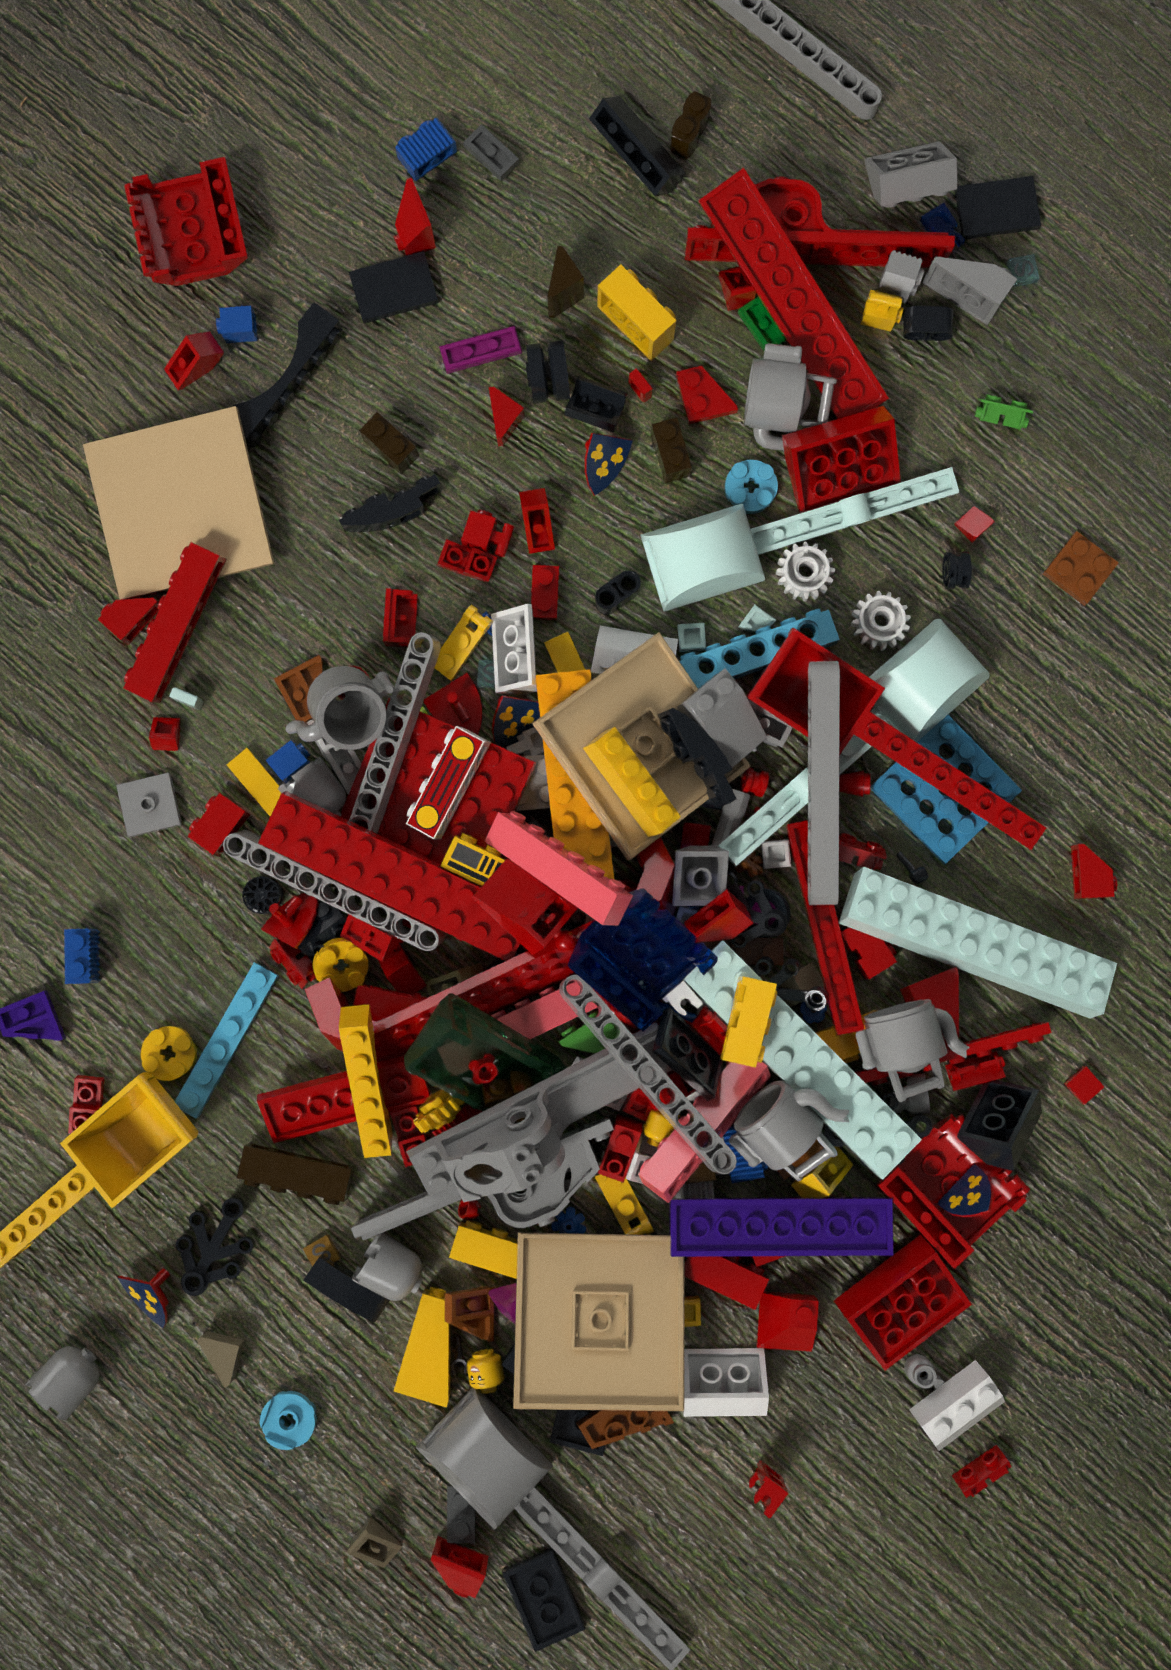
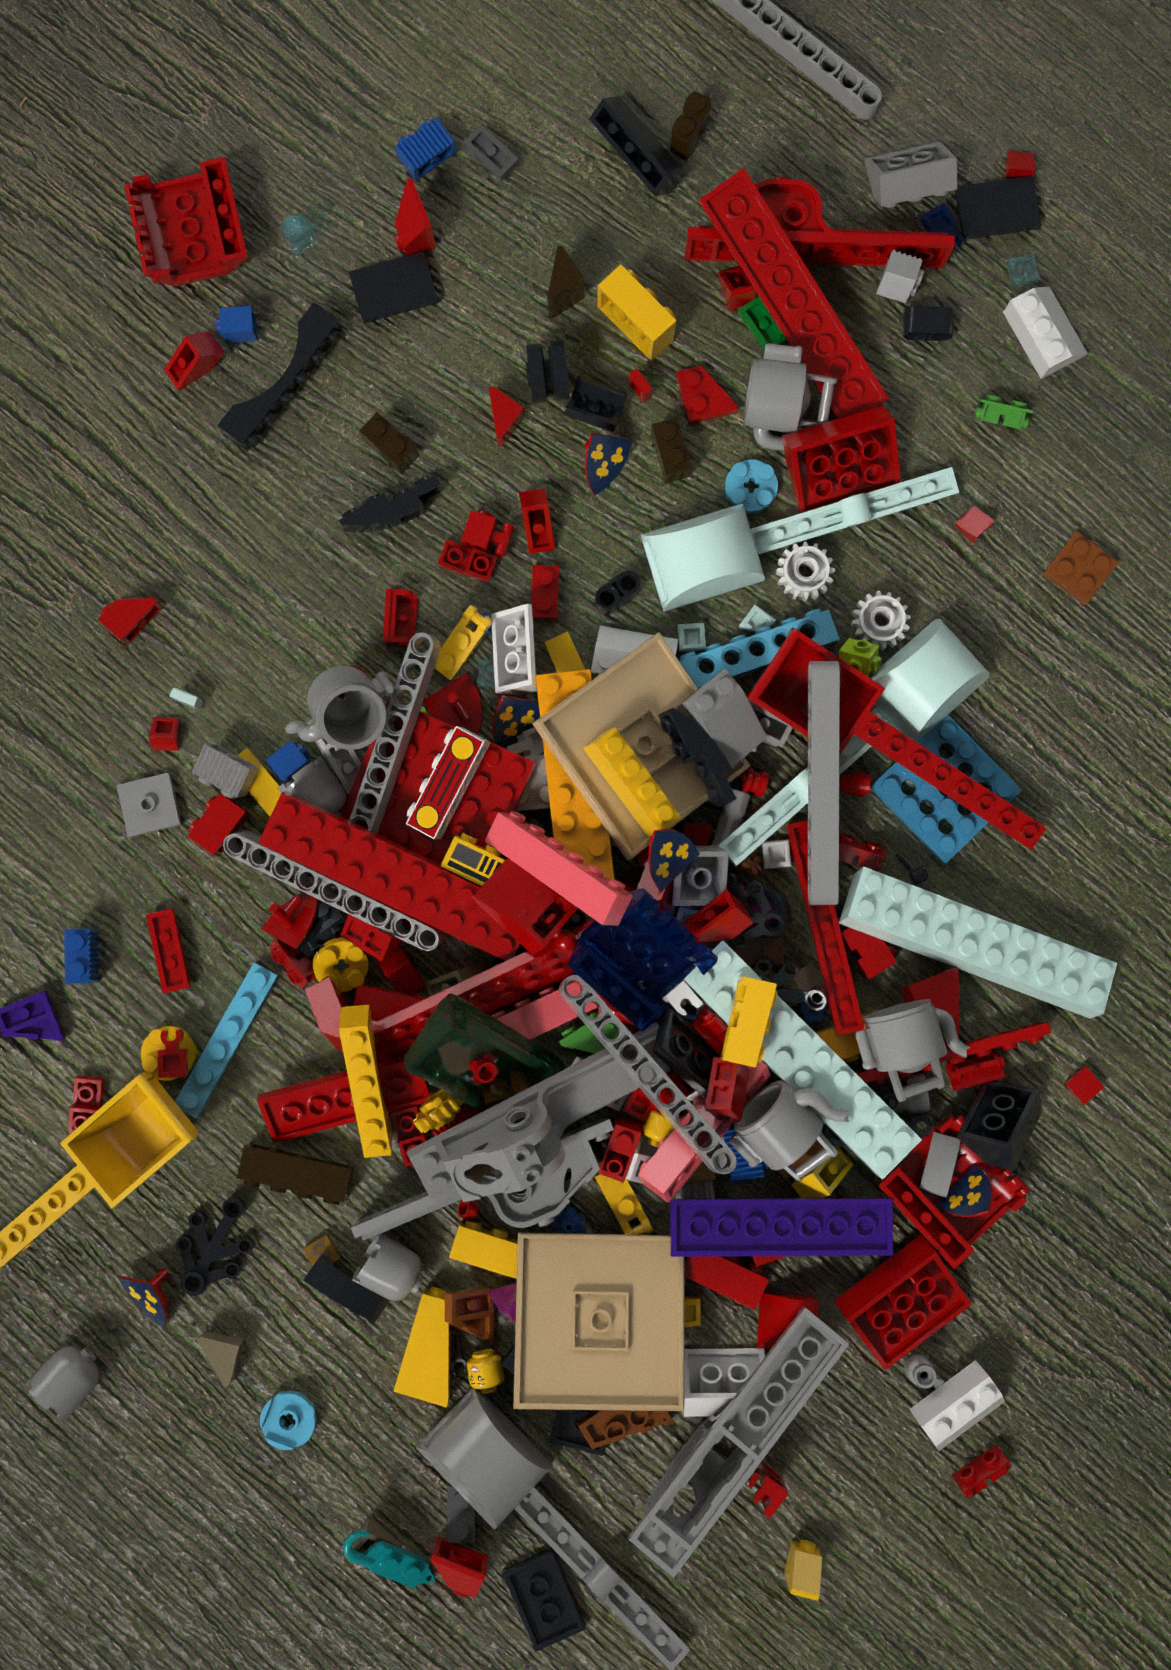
tan tile [83,406,275,600] -> none
red brick [123,542,227,703] -> none
black wheel [242,876,284,915] -> none
dark orange wing [274,655,323,722] -> none
magenta tile [439,326,522,374] -> none
yellow brick [860,290,903,332] -> none
light grey slope [922,257,1017,325] -> none
black wheel [942,551,972,589] -> none
red slope [1071,844,1117,899] -> none
none -> red plate [146,908,191,994]
none -> red plate [157,1030,188,1078]
none -> light grey brick [192,742,259,799]
none -> clear light blue brick [279,211,317,256]
none -> teal plate [343,1530,436,1589]
none -> light grey piece [628,1306,849,1578]
none -> dark blue shield [648,829,700,892]
none -> red hinge [705,1057,750,1122]
none -> yellow slope [784,1540,822,1601]
none -> lime brick [839,638,881,678]
none -> light grey slope [919,1132,961,1197]
none -> white slope [1003,287,1088,379]
none -> red slope [1005,151,1035,178]

